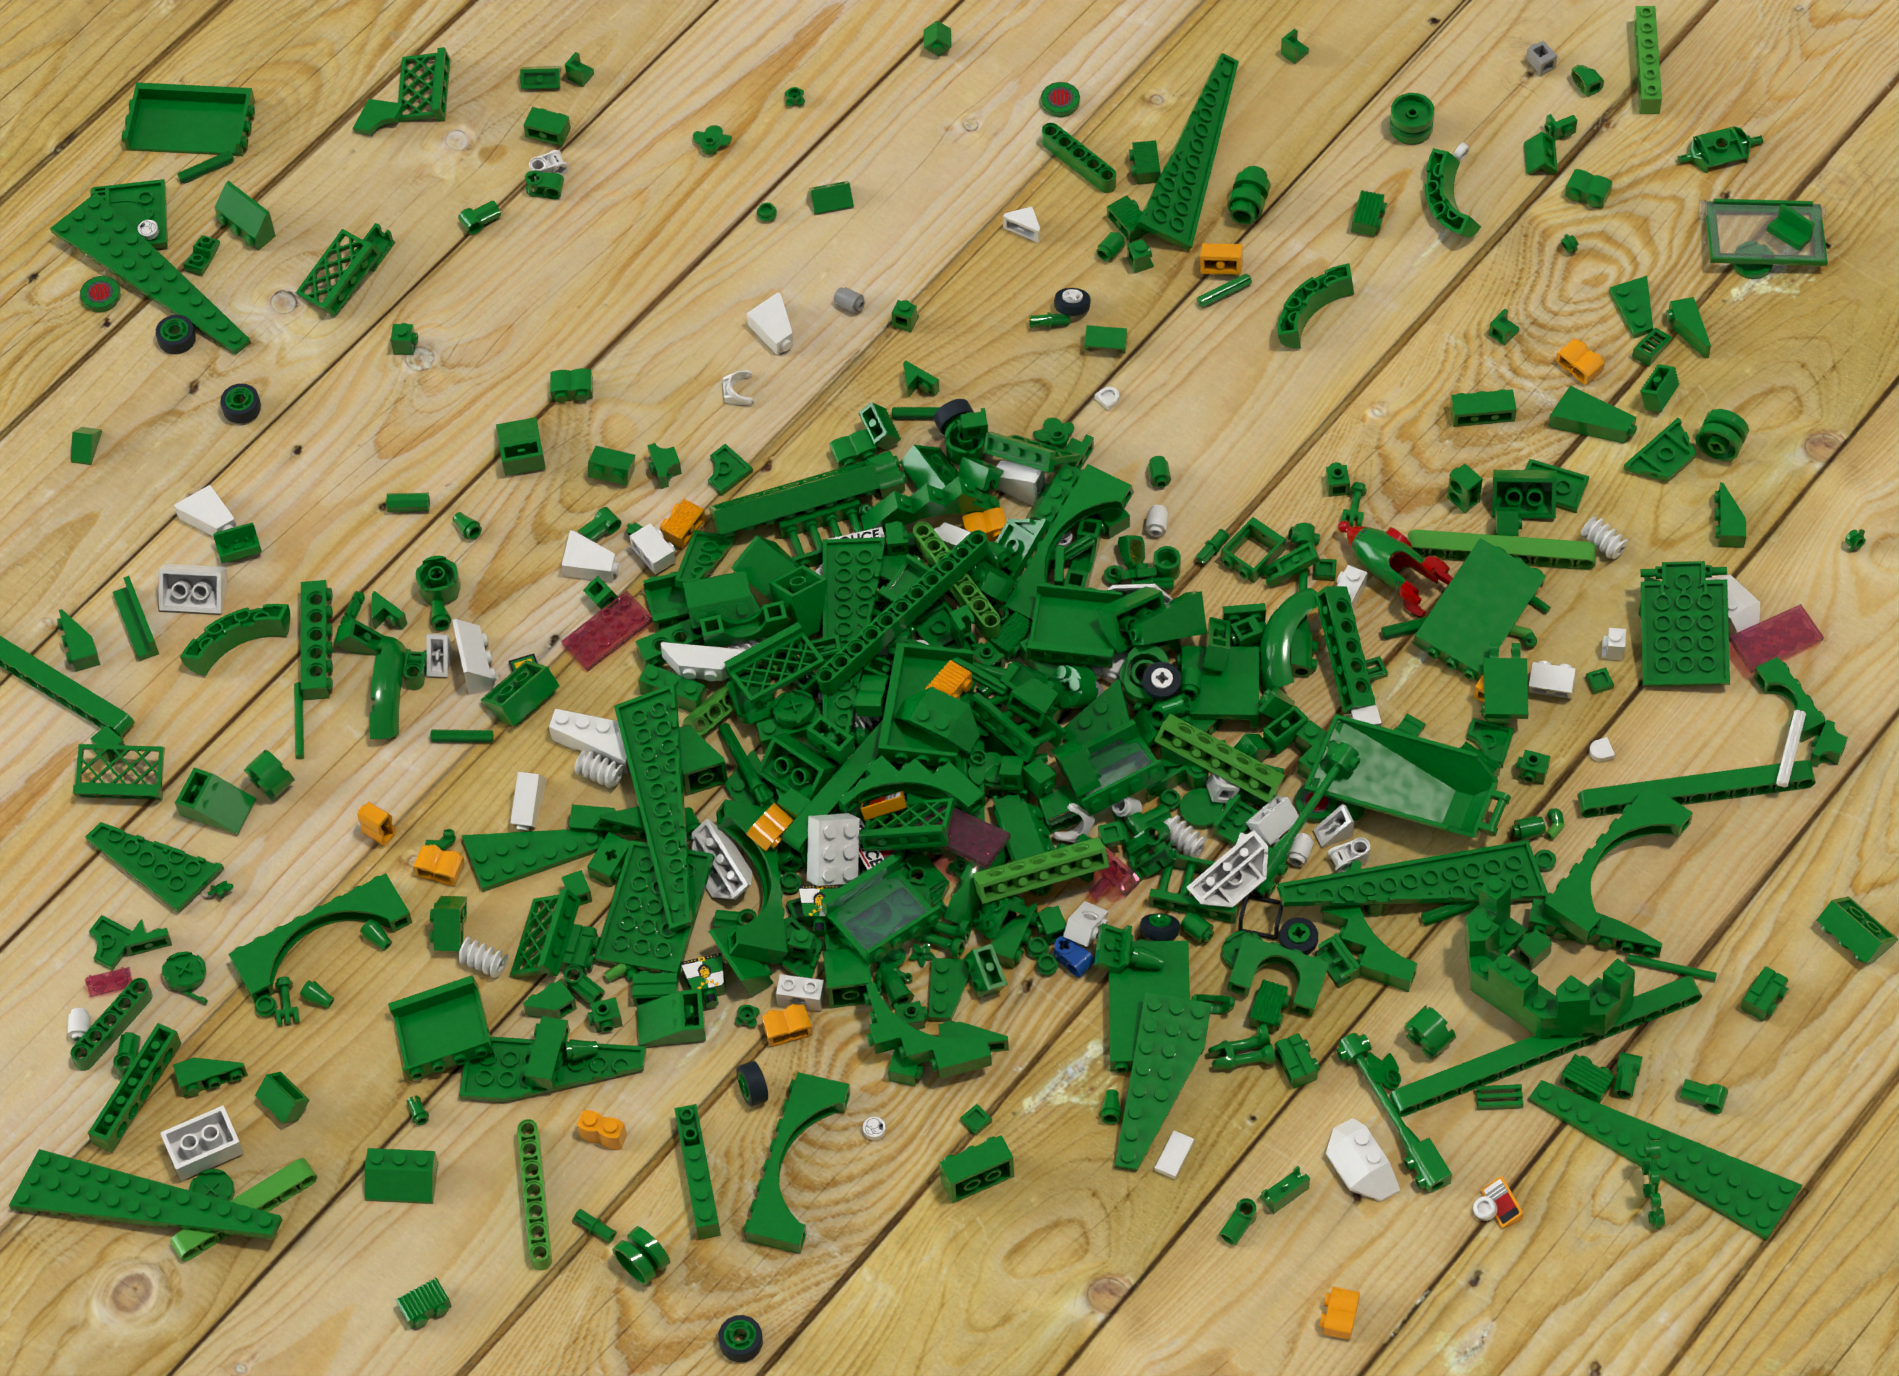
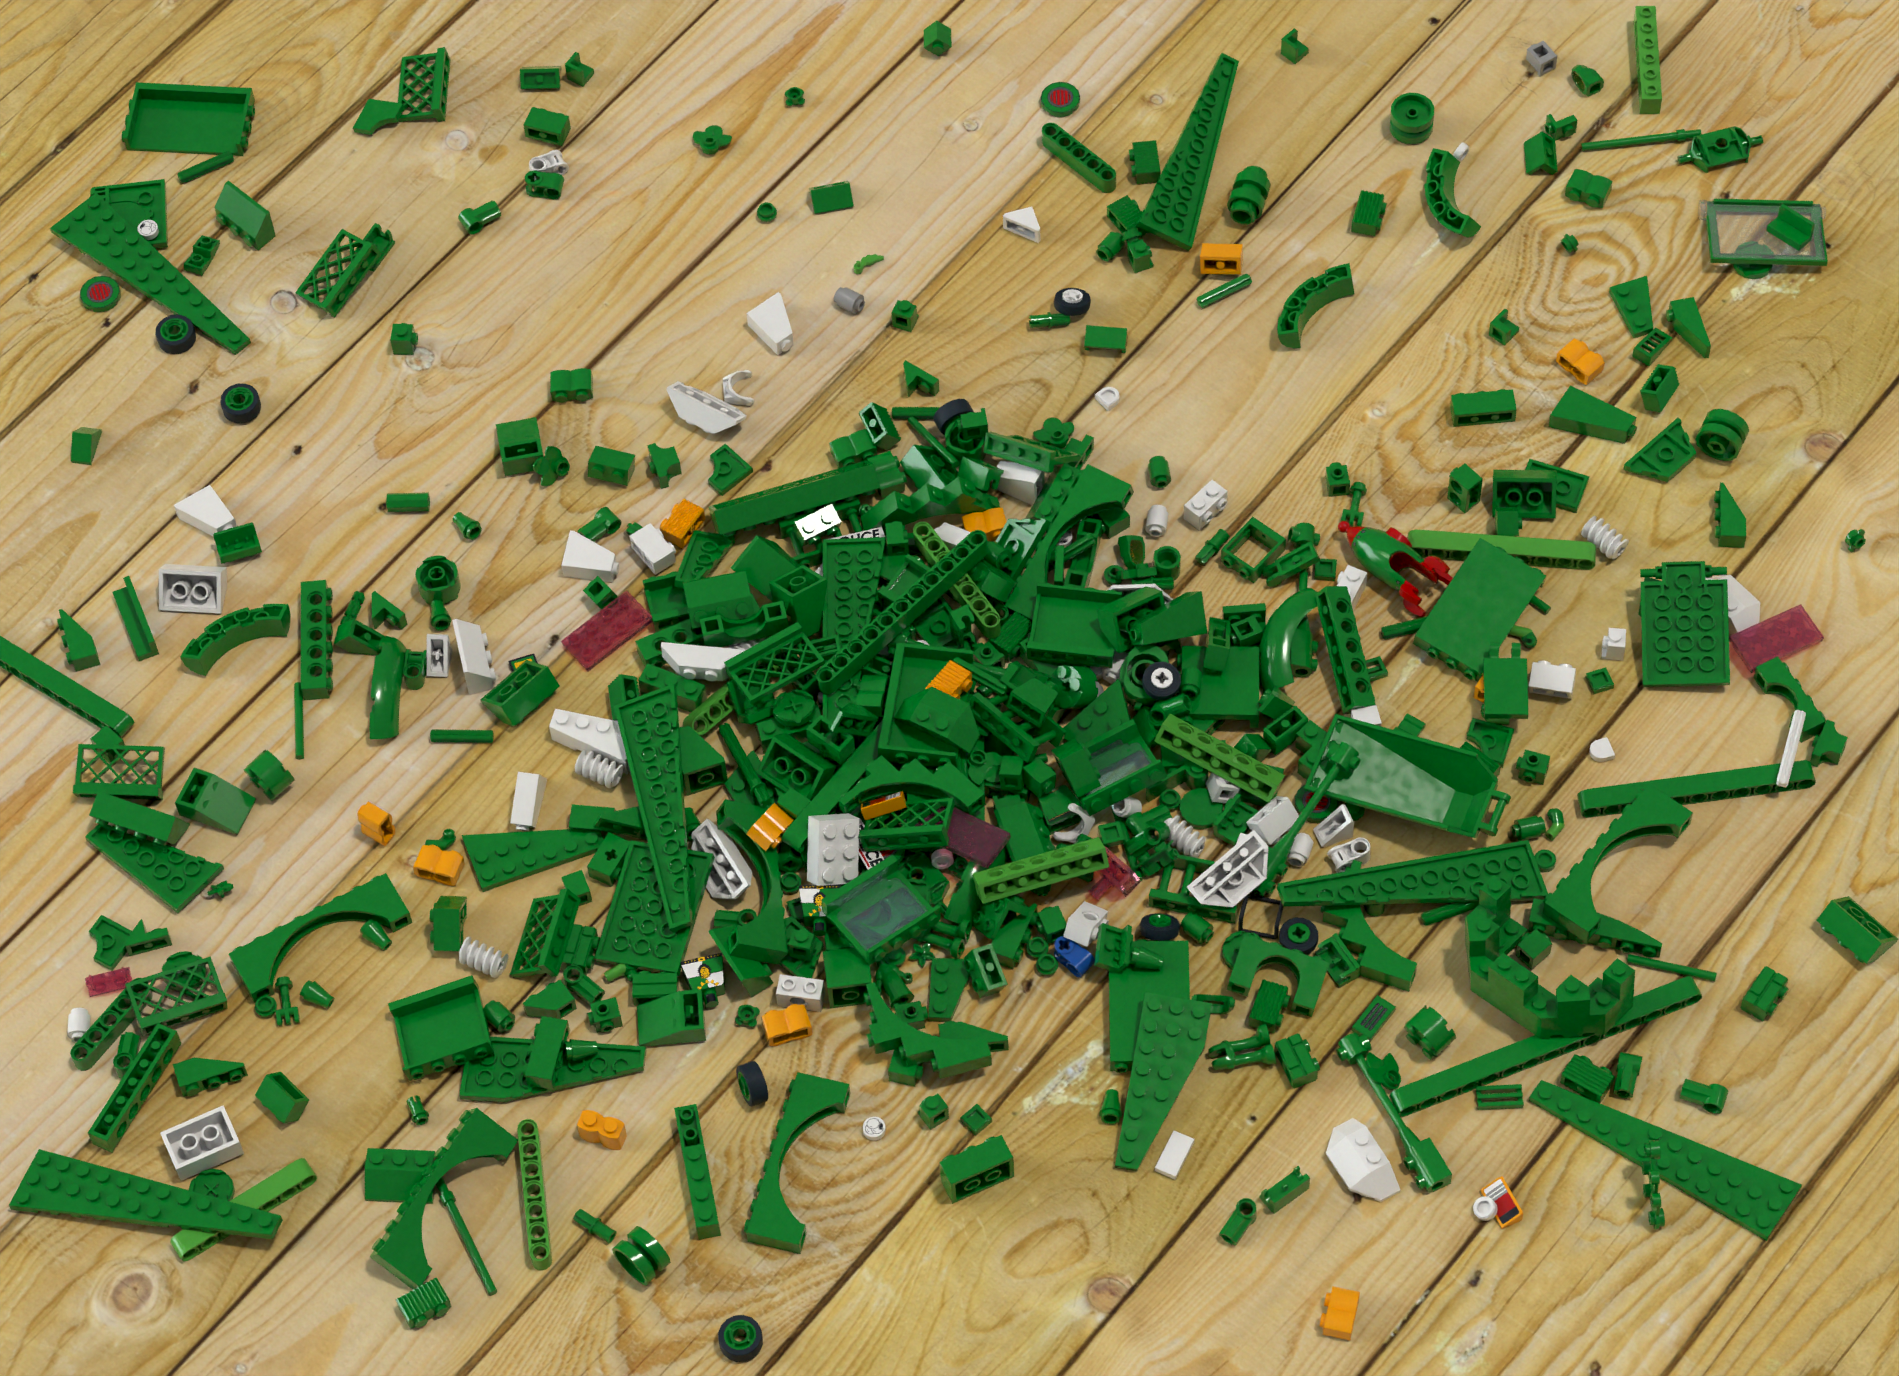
none -> green slope [89,791,190,846]
none -> green fence [125,956,228,1036]
none -> green arch [370,1108,518,1289]
none -> green bar [436,1177,497,1296]
none -> green brick [484,1000,515,1032]
none -> green plate [533,446,570,486]
none -> green brick [608,674,640,721]
none -> white wedge [667,381,747,434]
none -> brick [792,504,841,547]
none -> green slope [830,703,878,736]
none -> bright green piece [854,254,884,274]
none -> green bar [908,416,960,468]
none -> green brick [918,1093,949,1130]
none -> white tile [931,849,954,869]
none -> green plate [1122,228,1142,243]
none -> white brick [1184,480,1228,531]
none -> green tile [1352,995,1396,1042]
none -> green bar [1581,129,1701,151]

